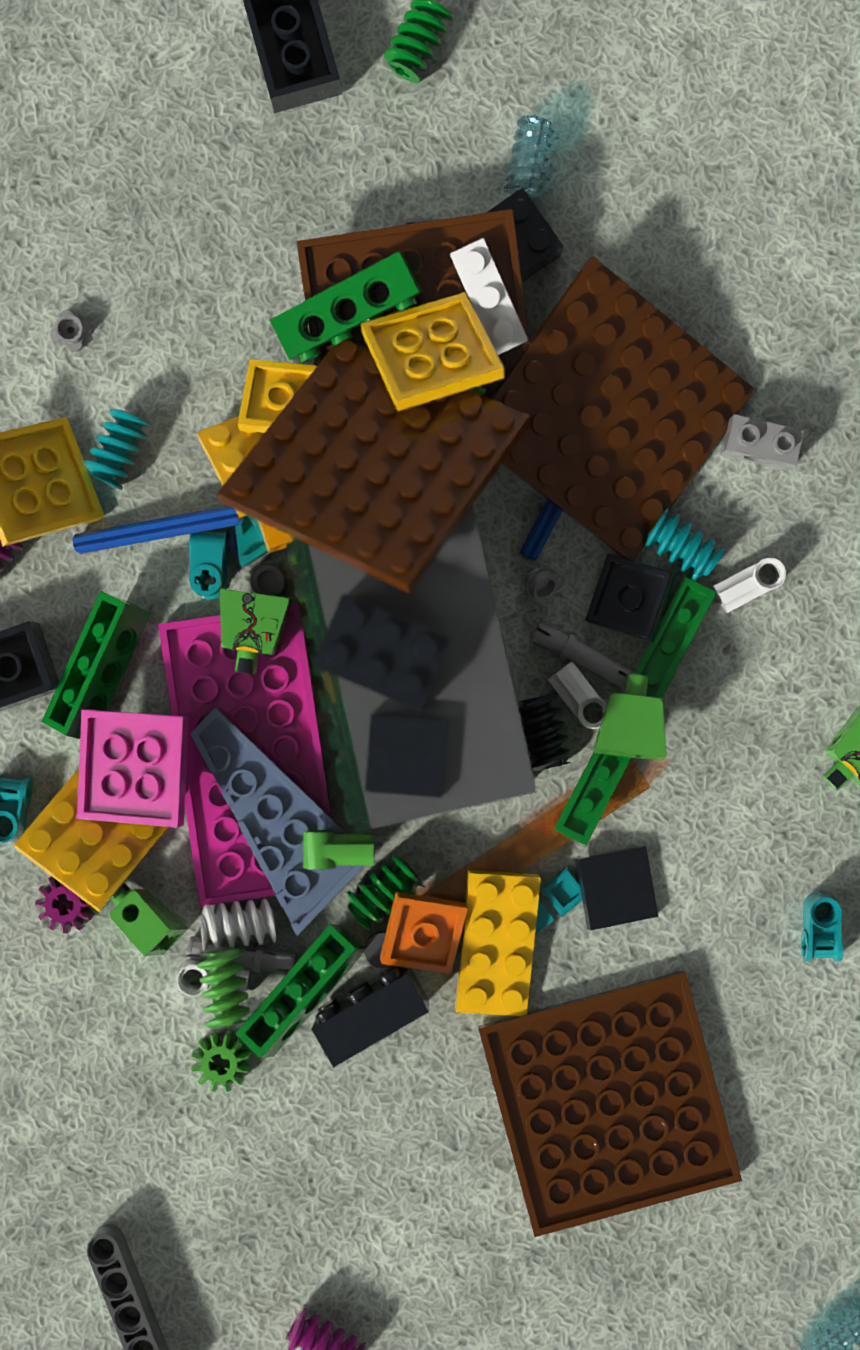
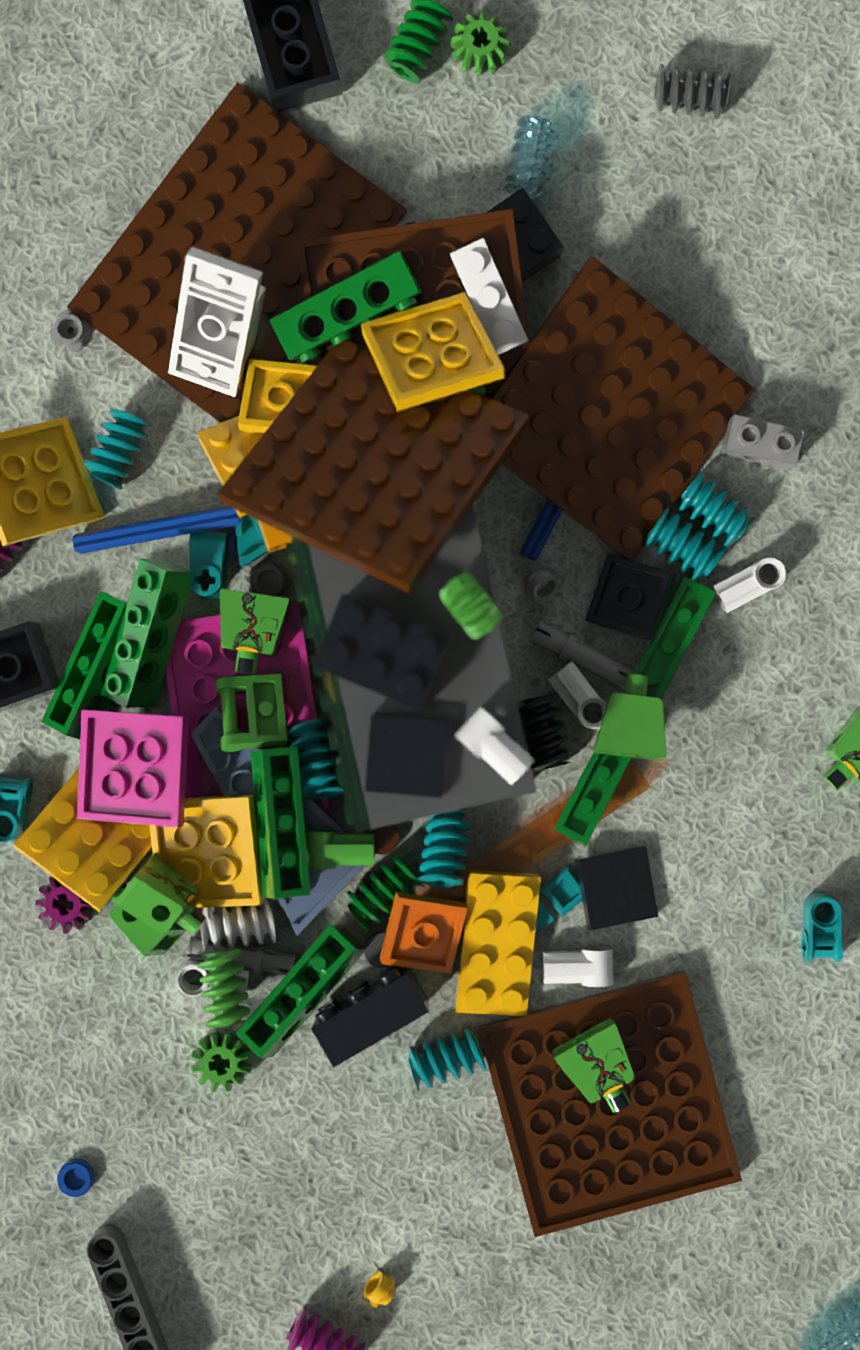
none -> blue tile [57,1159,95,1197]
none -> reddish brown plate [67,82,407,423]
none -> green brick [101,559,195,708]
none -> bright green torso [114,853,206,935]
none -> yellow plate [149,795,265,908]
none -> white brick [168,247,266,397]
none -> bright green plate [216,674,287,752]
none -> green brick [250,747,310,899]
none -> teal piece [287,718,344,799]
none -> yellow plate [363,1271,396,1307]
none -> reddish brown tile [364,823,399,855]
none -> teal piece [408,1028,487,1092]
none -> teal piece [417,810,472,887]
none -> bright green gear [440,572,502,639]
none -> bright green gear [450,10,511,77]
none -> white piece [454,707,534,785]
none -> white piece [543,947,613,987]
none -> bright green torso [552,1017,635,1113]
none -> dark grey piece [654,64,732,119]
none -> teal piece [677,471,756,548]

